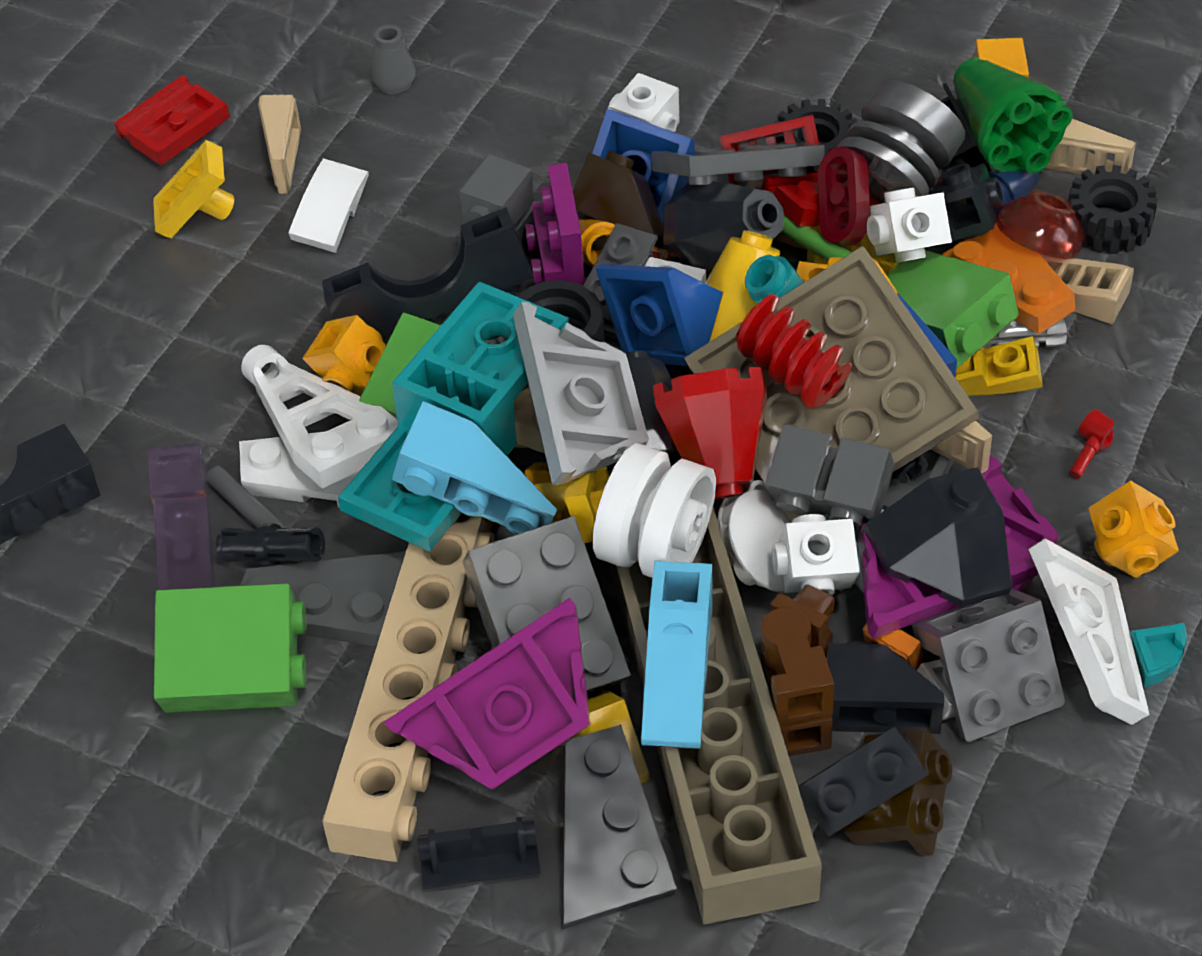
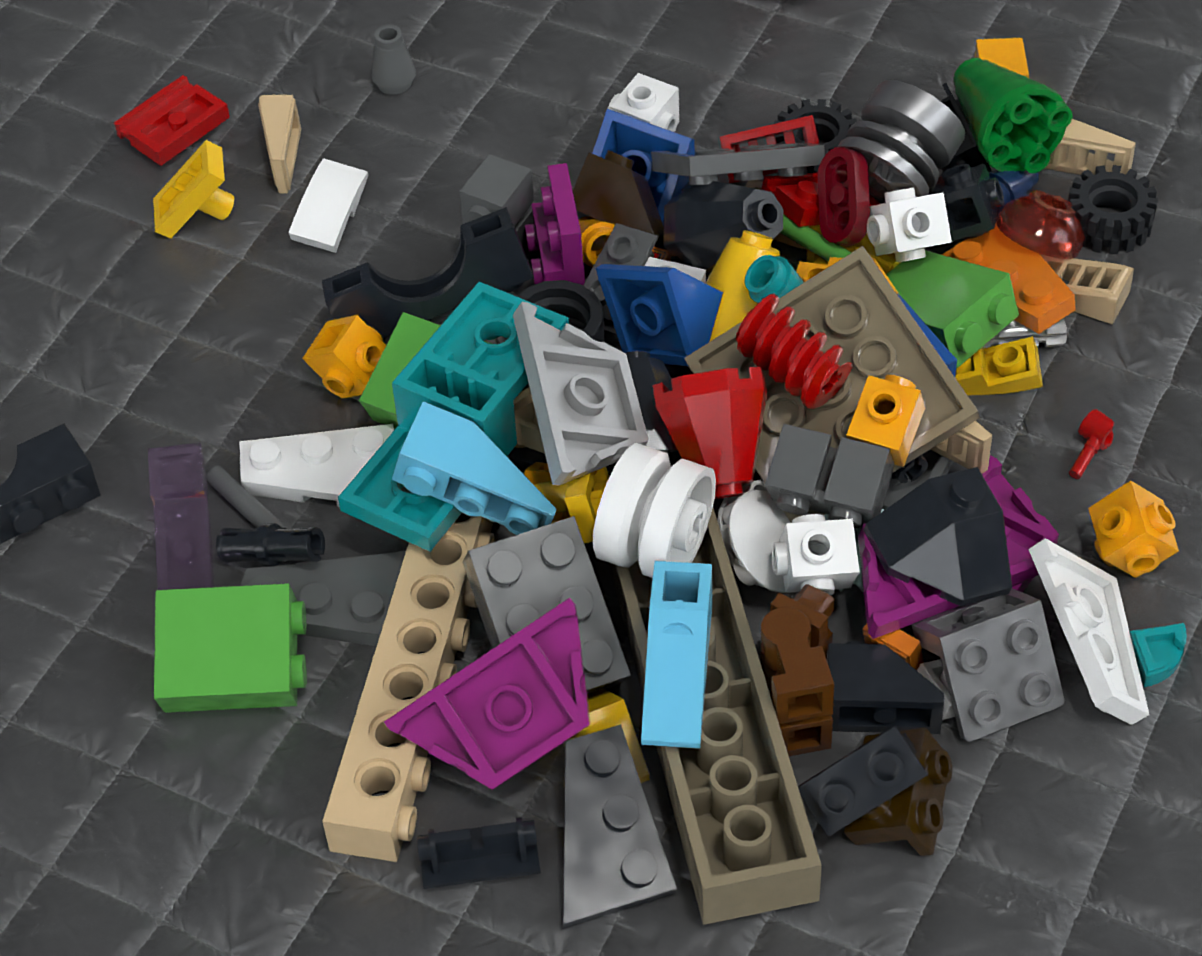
white plate [241,345,398,489] -> none
none -> light orange brick [846,375,925,467]

